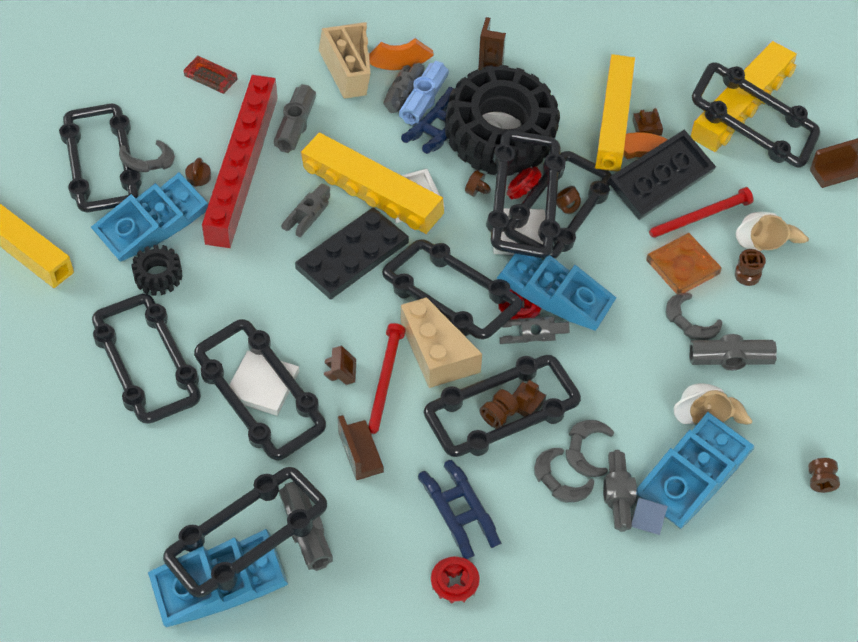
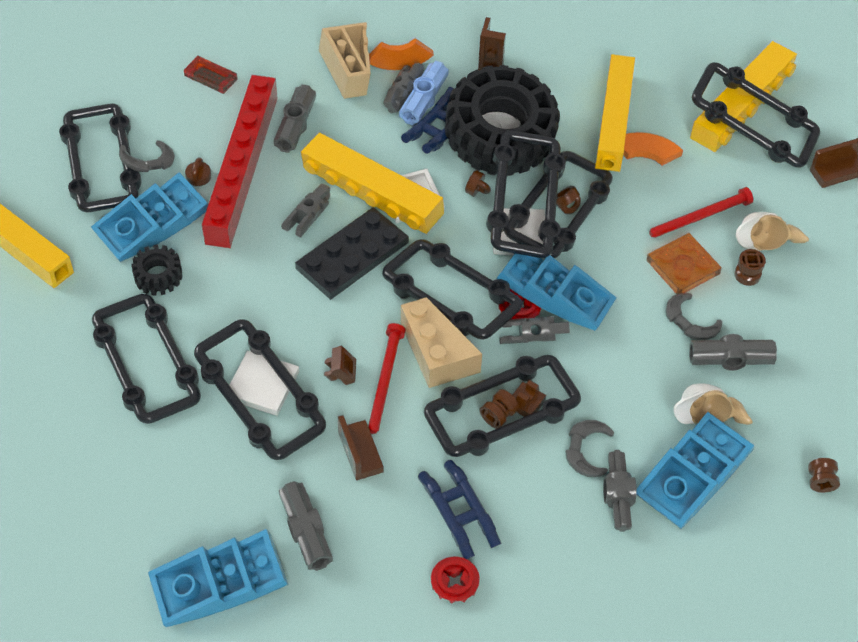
black bar [163,467,327,598] -> none
red gear [506,167,542,200] -> none
dark grey piece [534,448,594,502] -> none
black plate [607,129,716,220] -> none
reddish brown tile [632,108,663,136] -> none
sand blue tile [632,498,668,535] -> none

